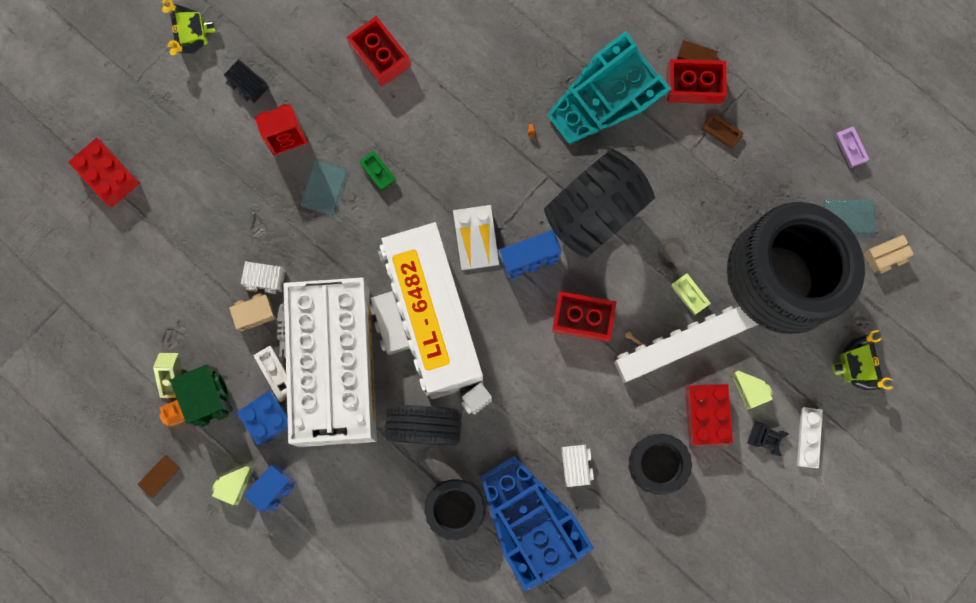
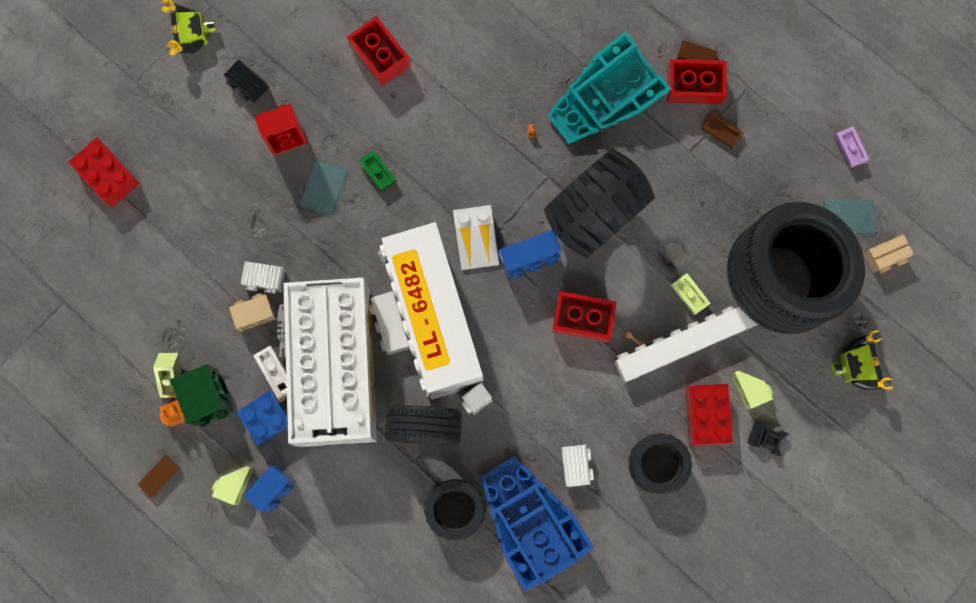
white plate [797,407,823,468] -> none

